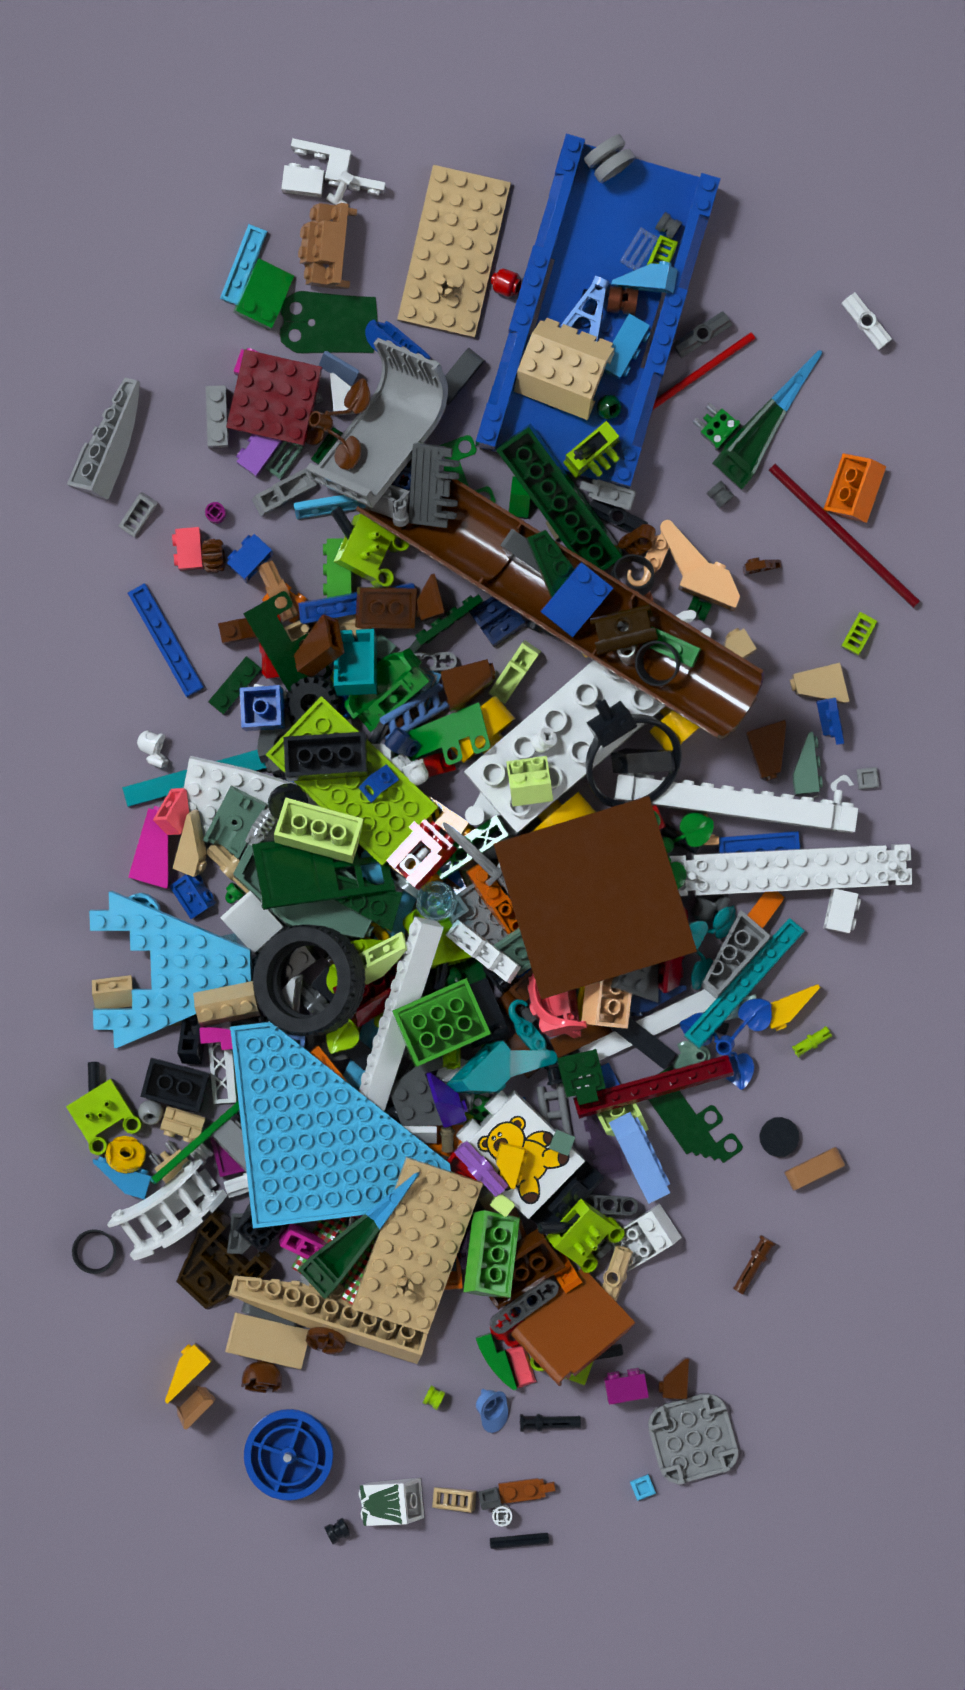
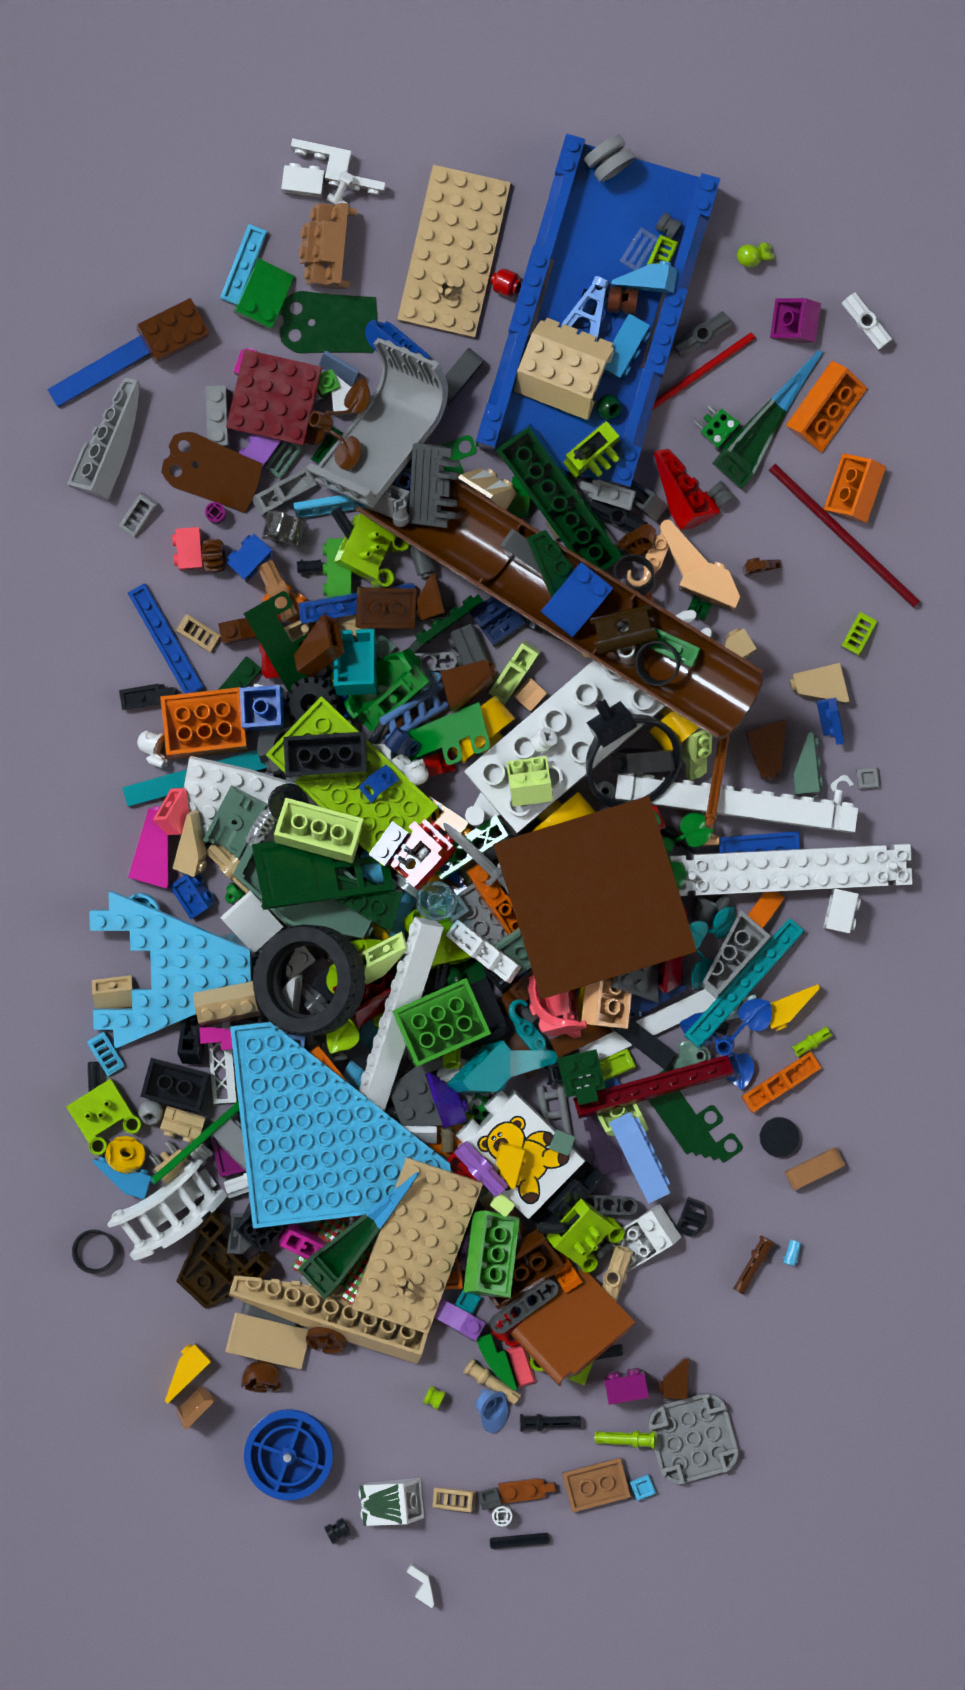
none -> blue tile [47,336,149,407]
none -> medium azure slope [87,1032,125,1076]
none -> black hinge [119,684,176,710]
none -> reddish brown brick [136,298,209,364]
none -> orange slope [160,687,248,760]
none -> reddish brown piece [161,432,263,513]
none -> tan slope [175,614,221,653]
none -> clear smoke brick [262,511,306,548]
none -> black pin [297,559,322,575]
none -> bright green bracket [318,369,339,398]
none -> hinge [369,822,415,867]
none -> white slope [407,1563,434,1608]
none -> dark grey brick [409,544,436,579]
none -> medium lavender slope [434,1299,486,1341]
none -> dark grey brick [448,624,487,666]
none -> teal tile [454,1288,482,1315]
none -> tan slope [458,468,517,510]
none -> tan pin [463,1358,521,1405]
none -> light nougat piece [513,678,547,712]
none -> medium nougat plate [562,1457,631,1513]
none -> dark grey brick [594,781,615,803]
none -> lime pin [595,1430,657,1449]
none -> lime tile [599,1049,636,1082]
none -> dark grey slope [630,480,668,521]
none -> red wedge [654,449,721,530]
none -> black piece [676,1196,708,1237]
none -> yellowish green slope [682,729,712,781]
none -> dark orange piece [705,734,730,829]
none -> lime piece [736,242,775,268]
none -> orange slope [740,1051,821,1113]
none -> magenta slope [770,298,821,343]
none -> medium azure pin [783,1240,802,1266]
none -> orange slope [786,361,867,453]

